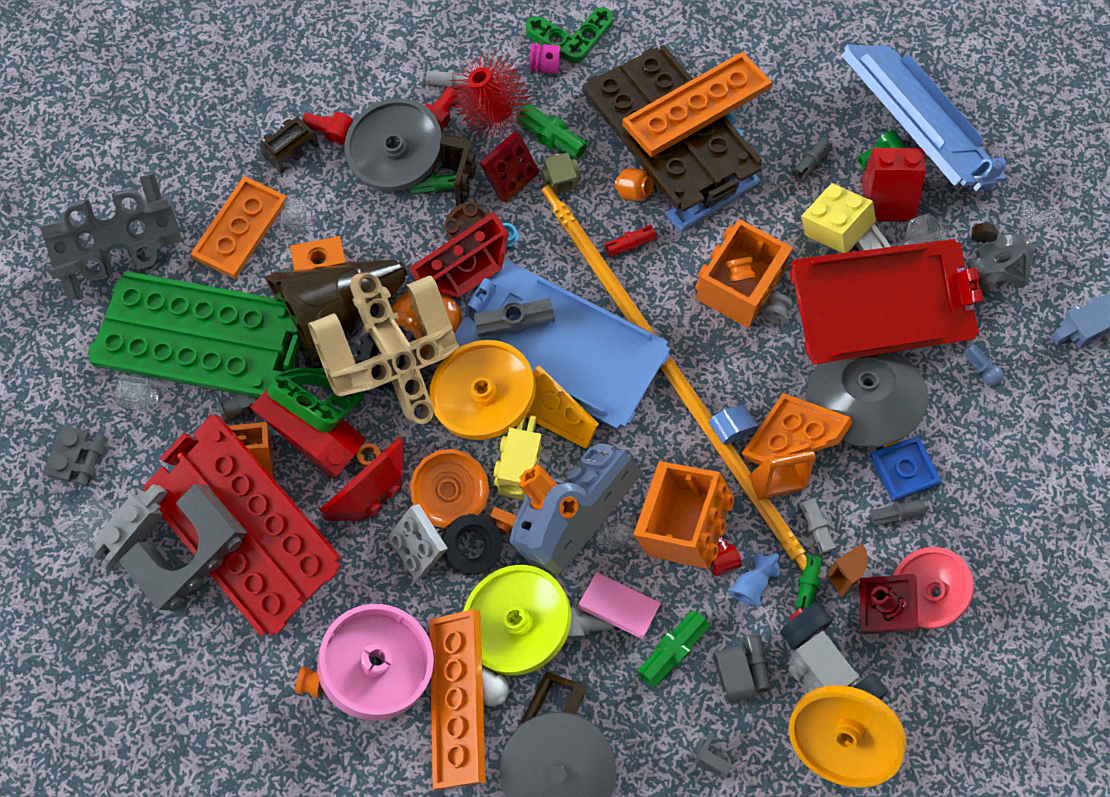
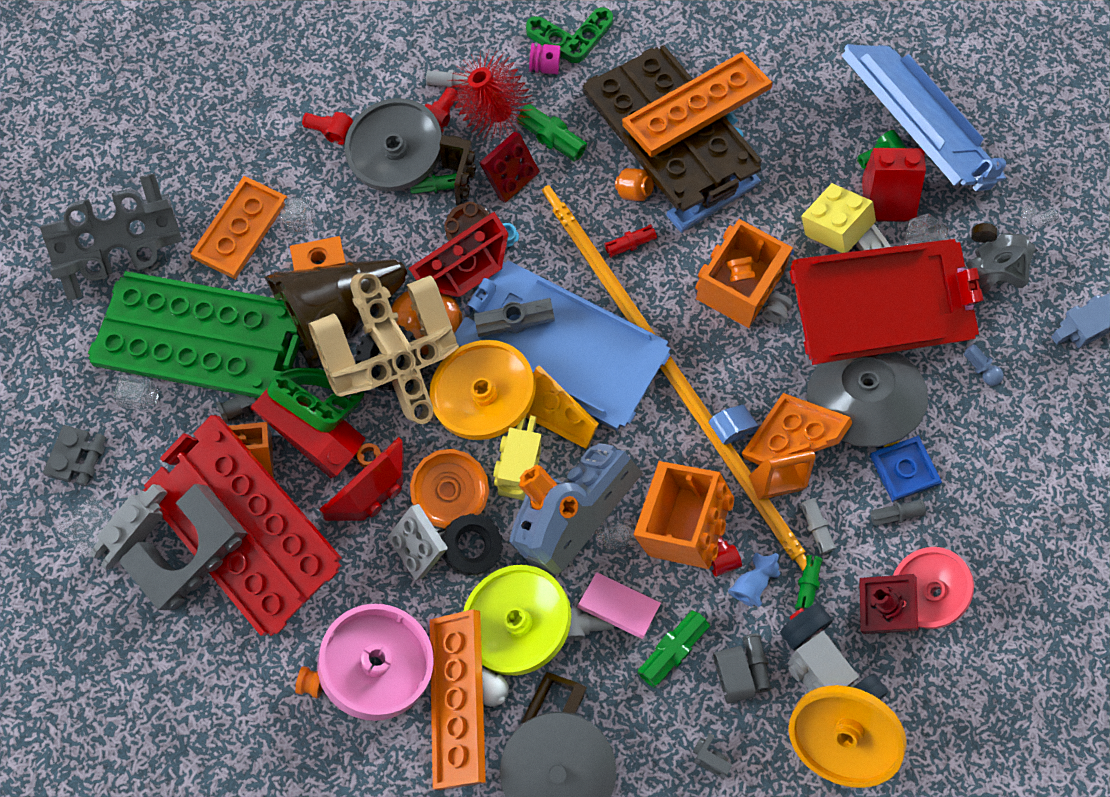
dark brown window [259,116,319,174] -> none
orange plate [490,507,517,534] -> none
olive brick [541,152,581,194] -> none
dark grey pin [791,138,832,182] -> none
dark orange brick [826,543,868,598] -> none

